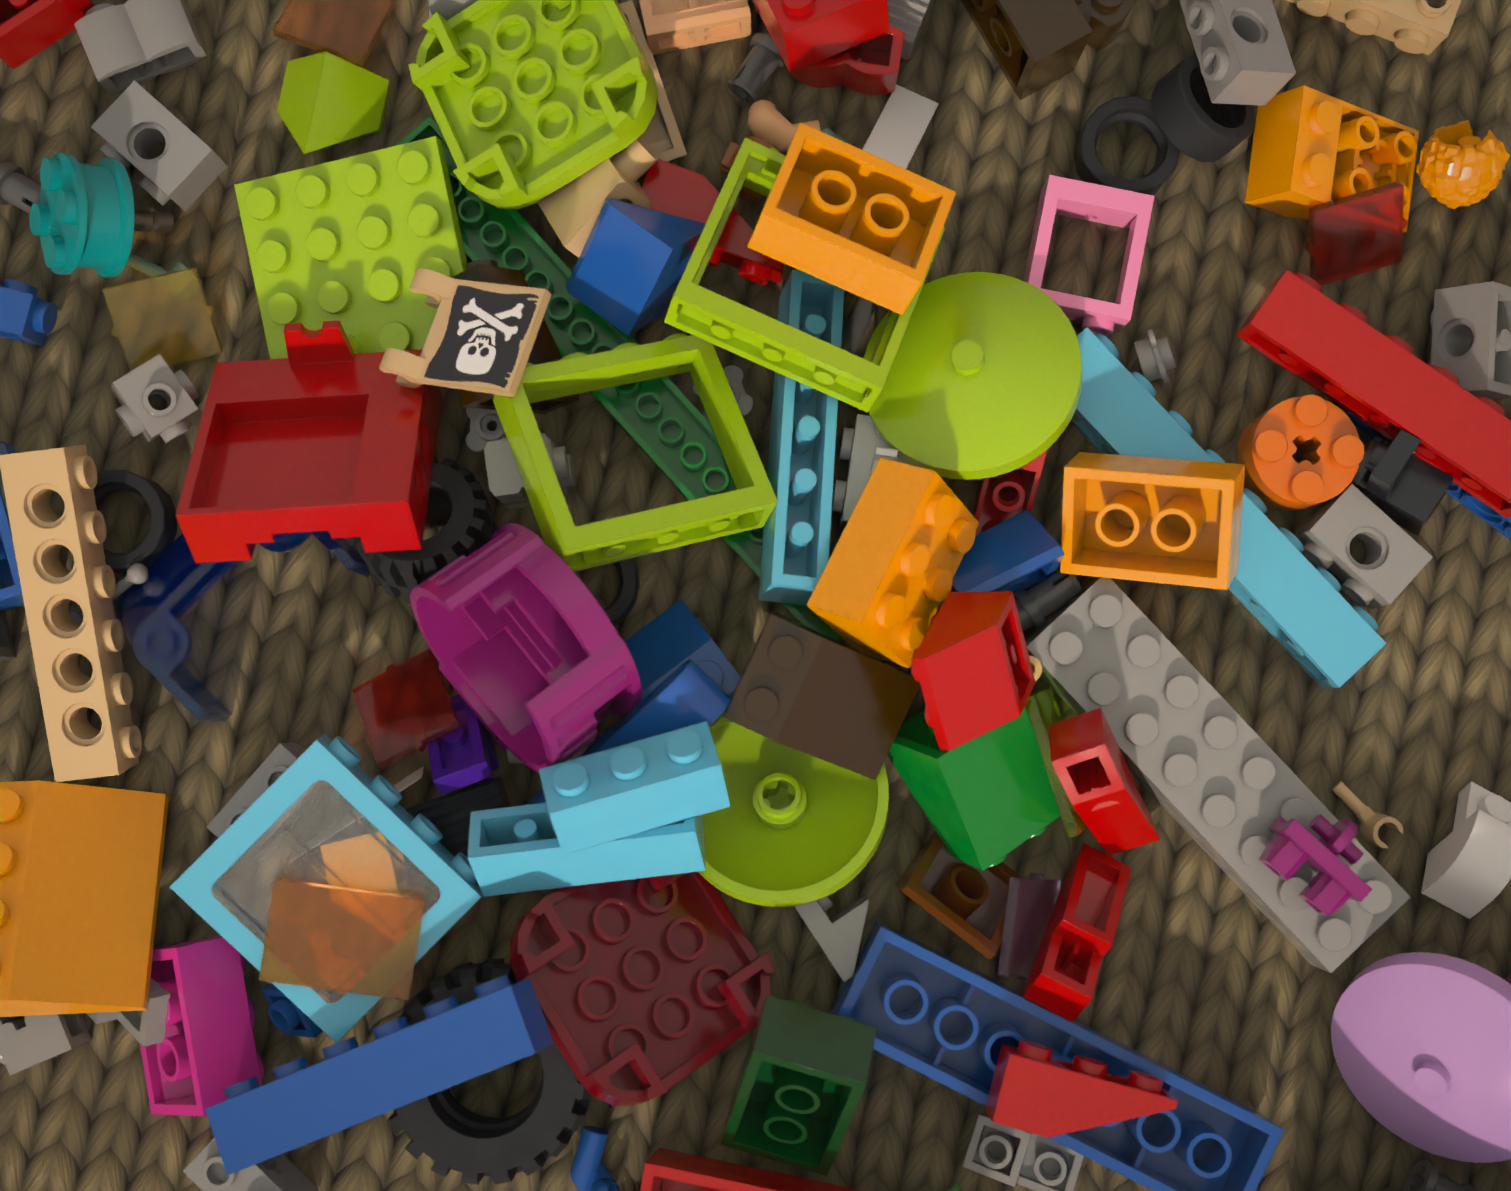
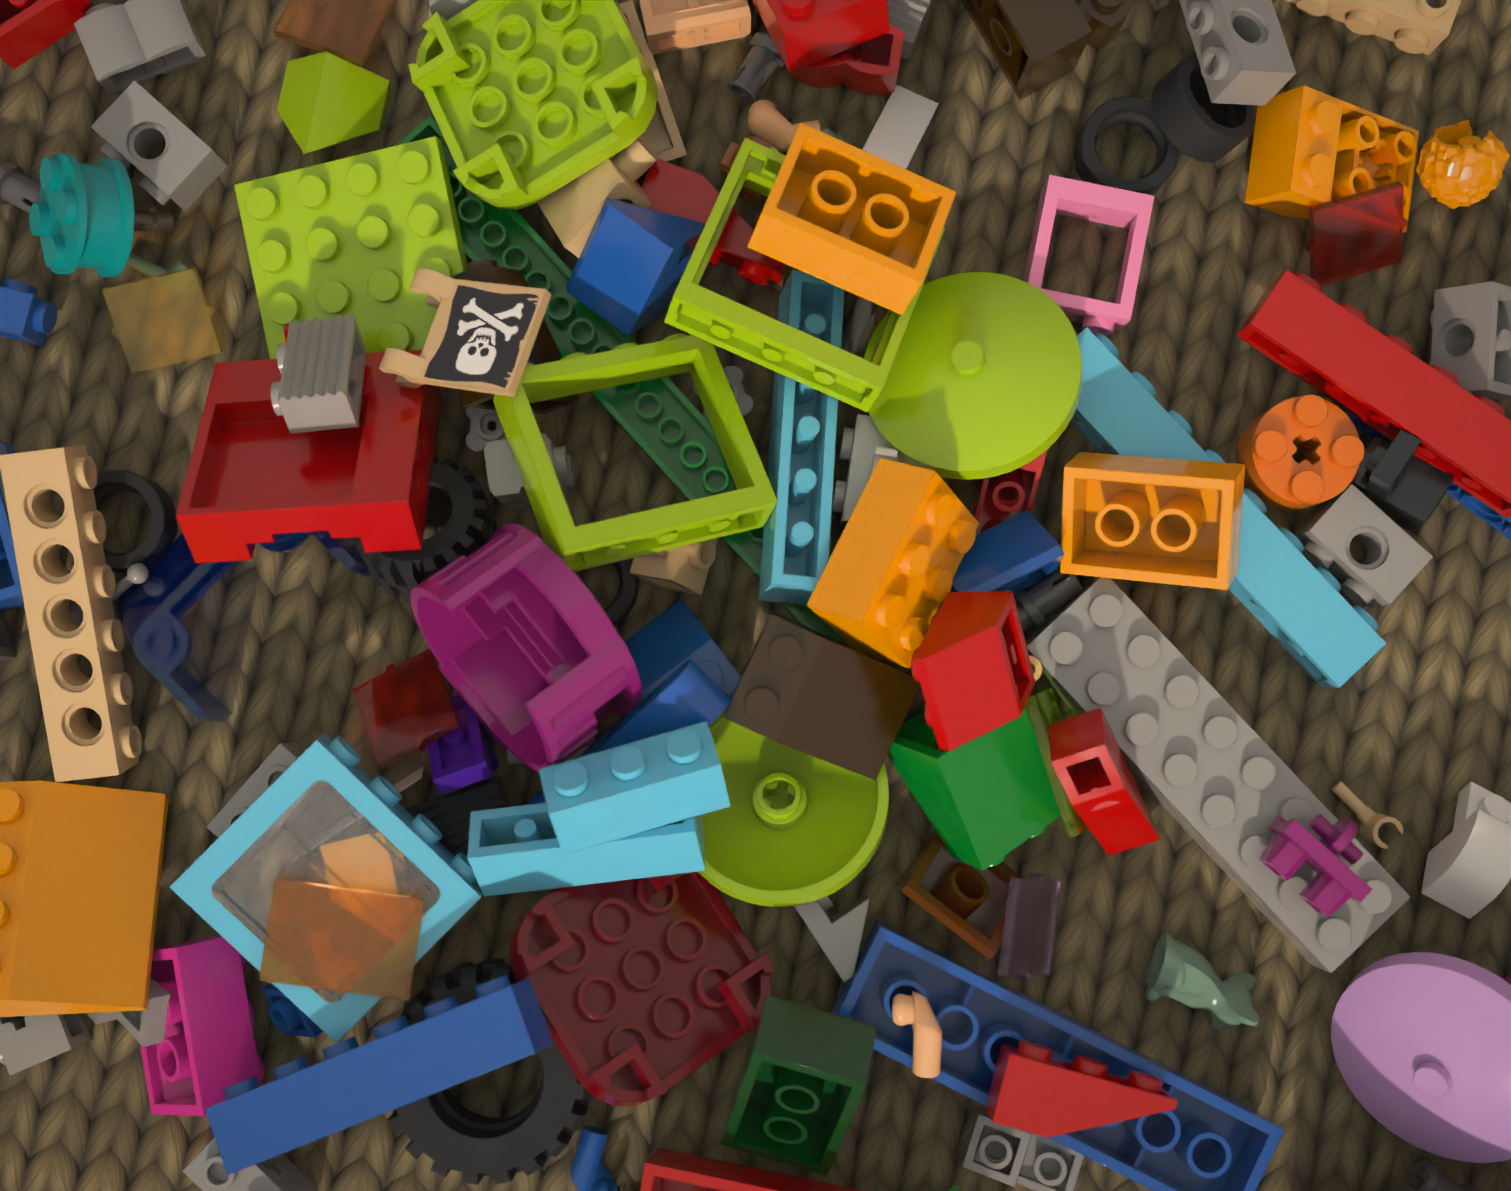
light grey brick [110,354,199,443] -> none
red slope [1023,843,1131,1023] -> none
light grey plate [1134,329,1176,384] -> none
none -> light grey brick [271,314,367,434]
none -> tan brick [629,538,718,596]
none -> light nougat arm [892,991,942,1078]
none -> sand green animal [1144,932,1260,1031]

